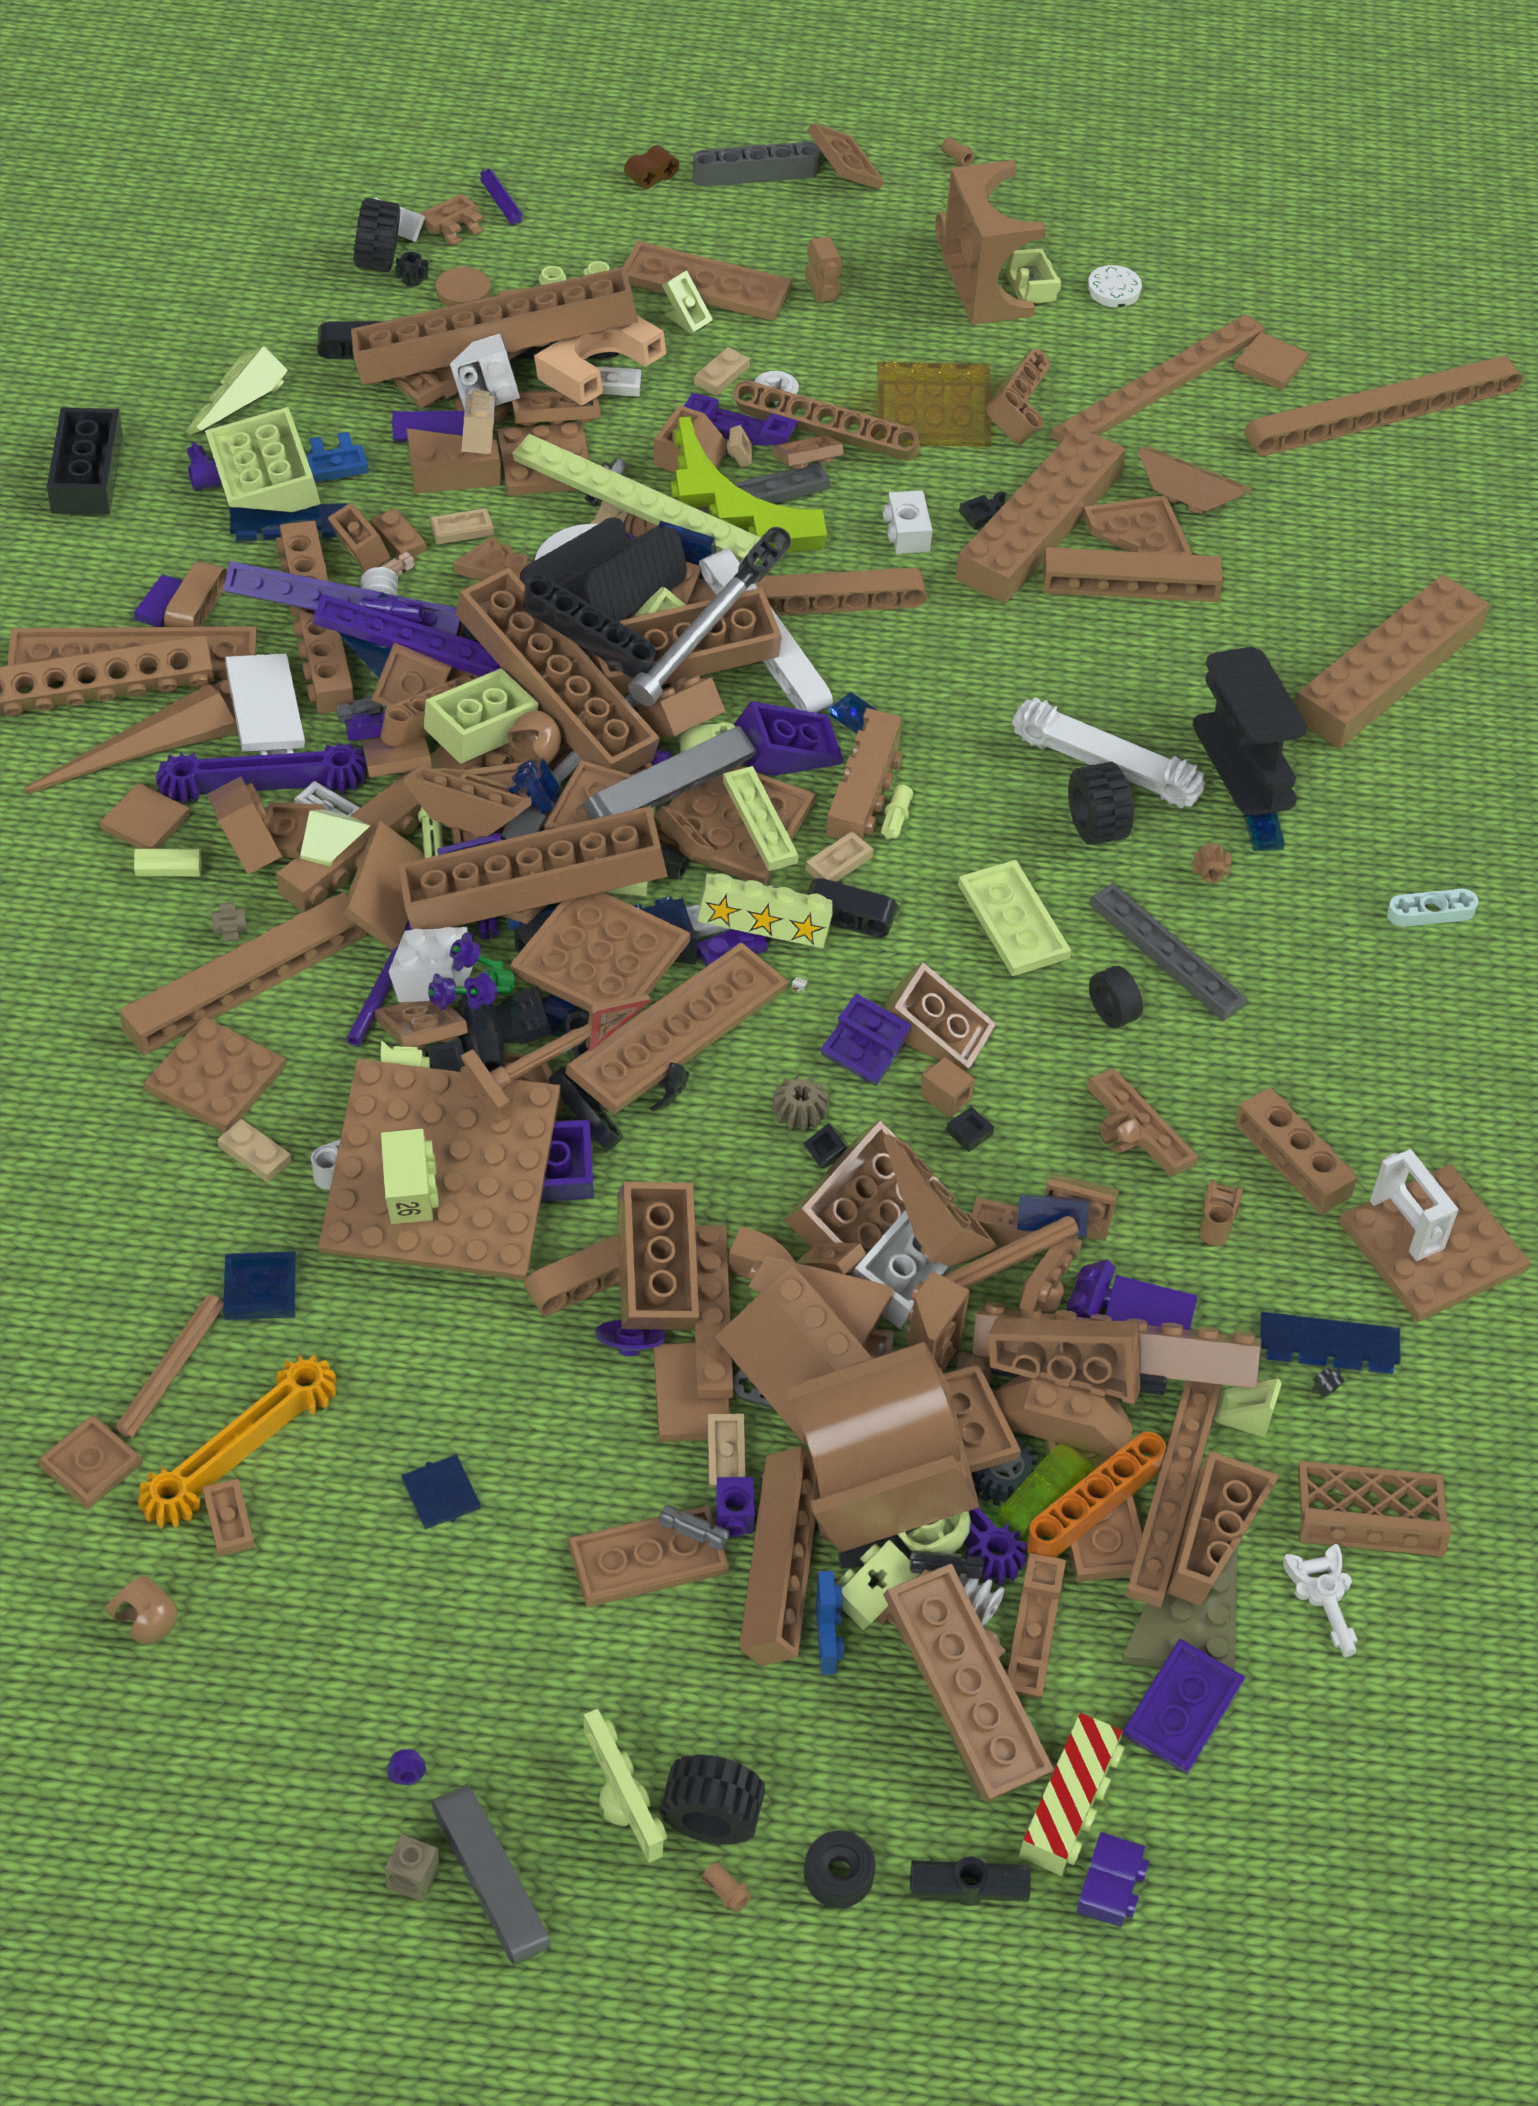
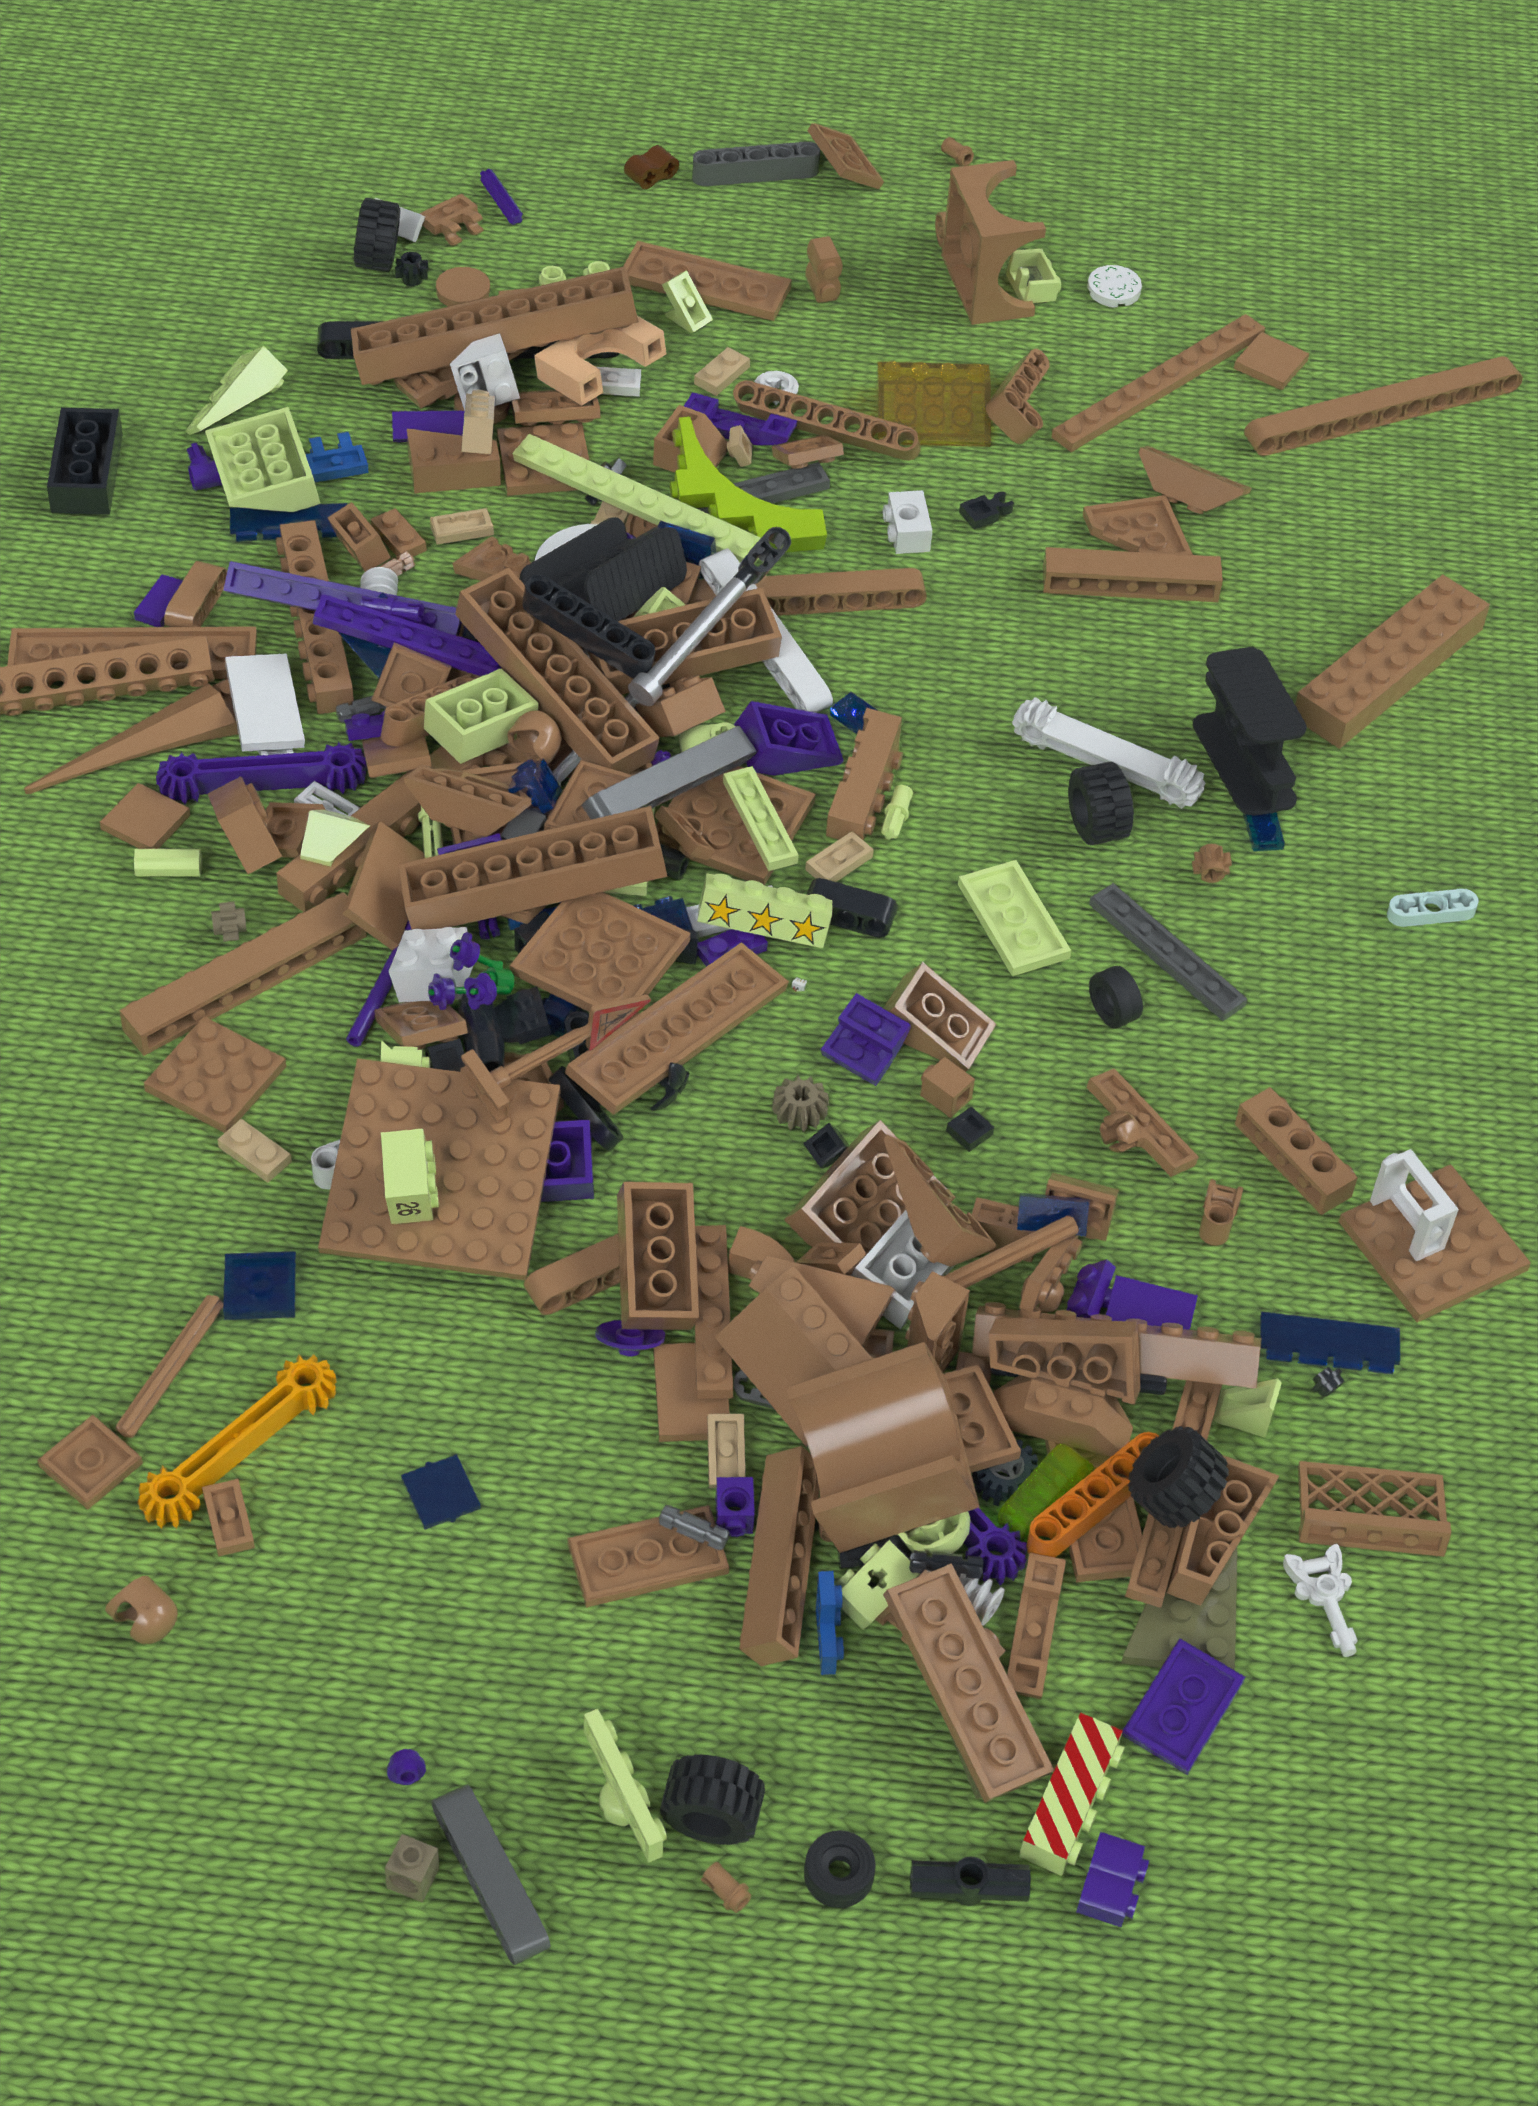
medium nougat brick [955,426,1126,604] -> none
none -> black tyre [1128,1426,1229,1528]

